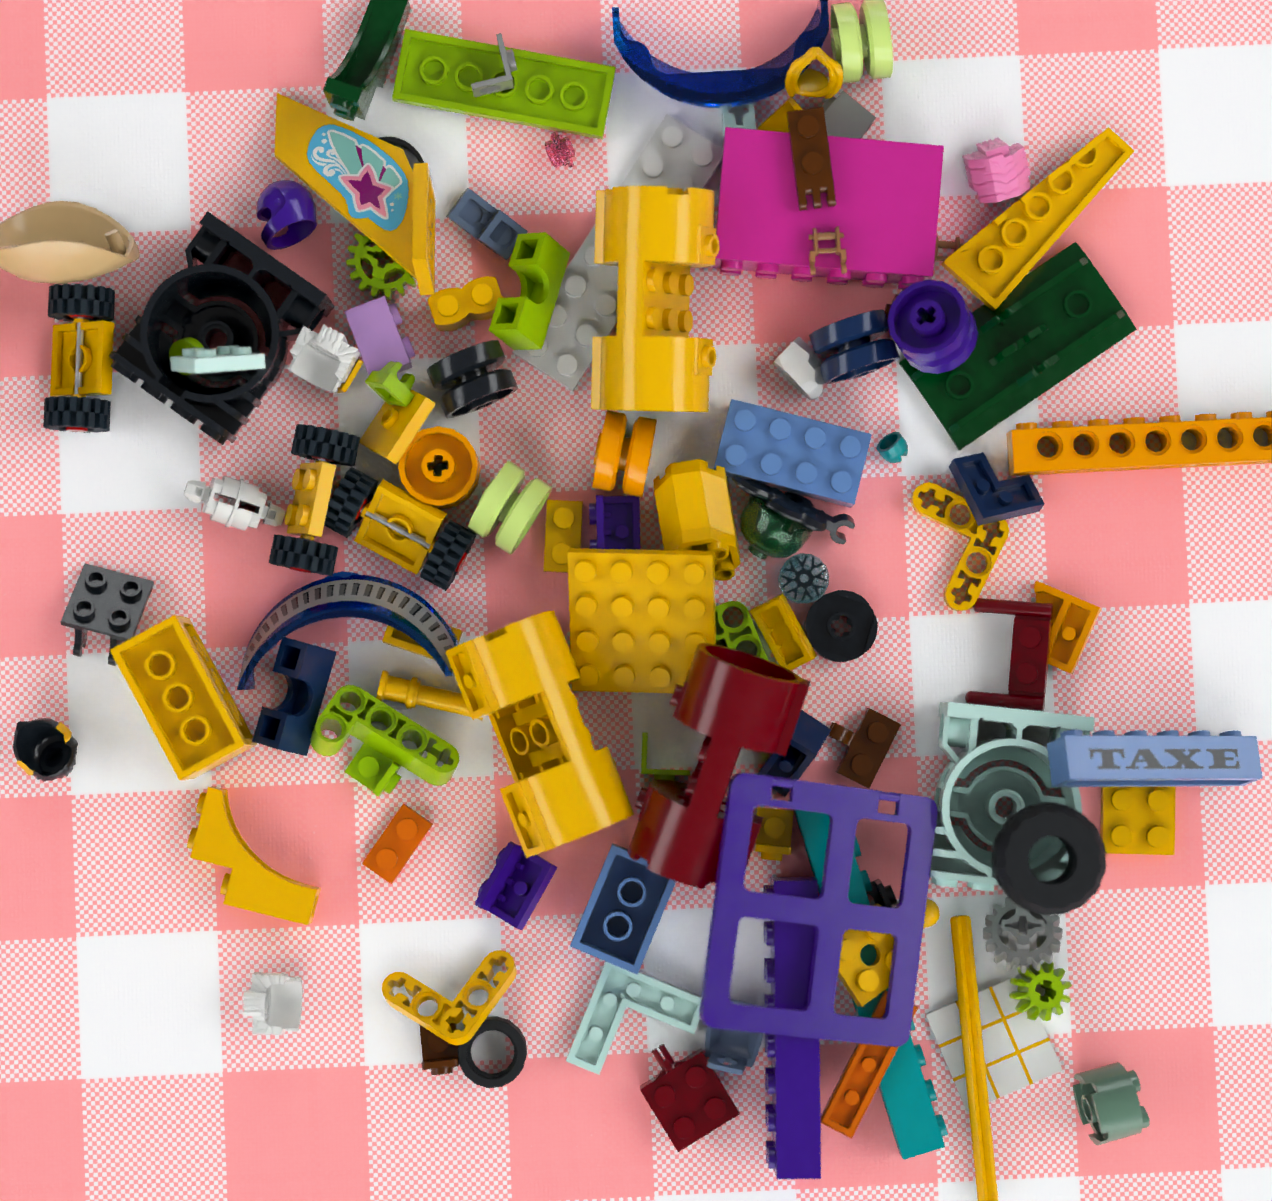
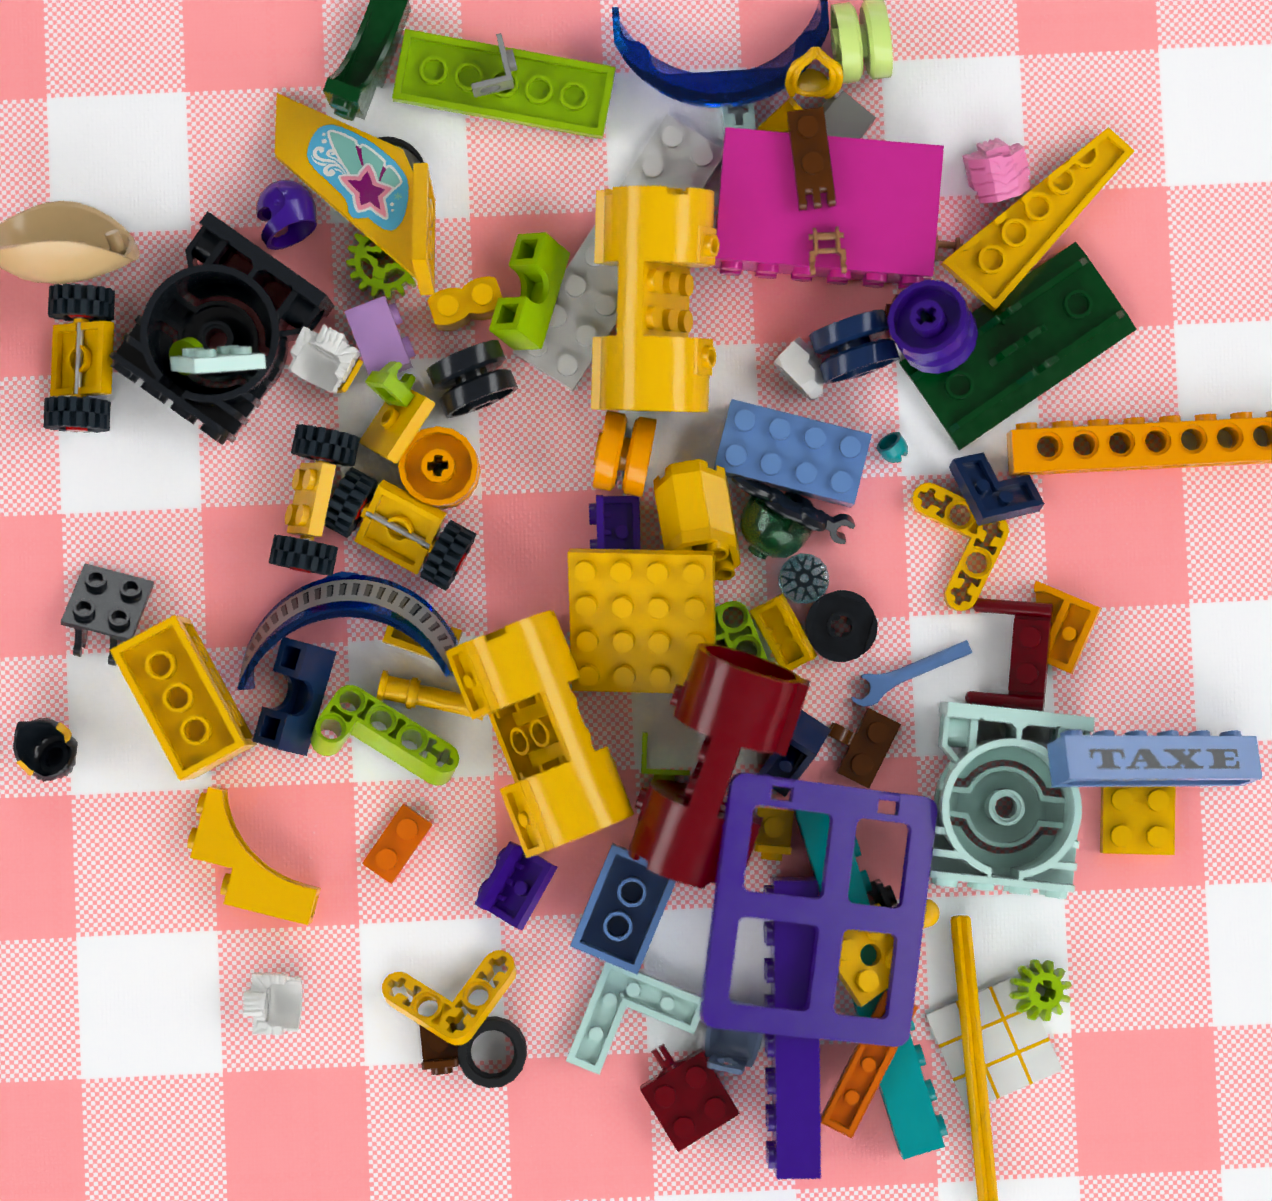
white piece [183,475,285,531] -> none
lime bracket [344,743,402,797] -> none
sand blue slope [446,188,528,260] -> none
yellowish green wheel [468,461,552,555] -> none
yellow plate [543,499,583,573] -> none
clear pink plate [545,132,575,168] -> none
light grey gear [983,897,1063,973] -> none
black tyre [992,803,1107,915] -> none
sand green brick [1073,1062,1150,1146] -> none
none -> medium blue piece [851,640,973,707]

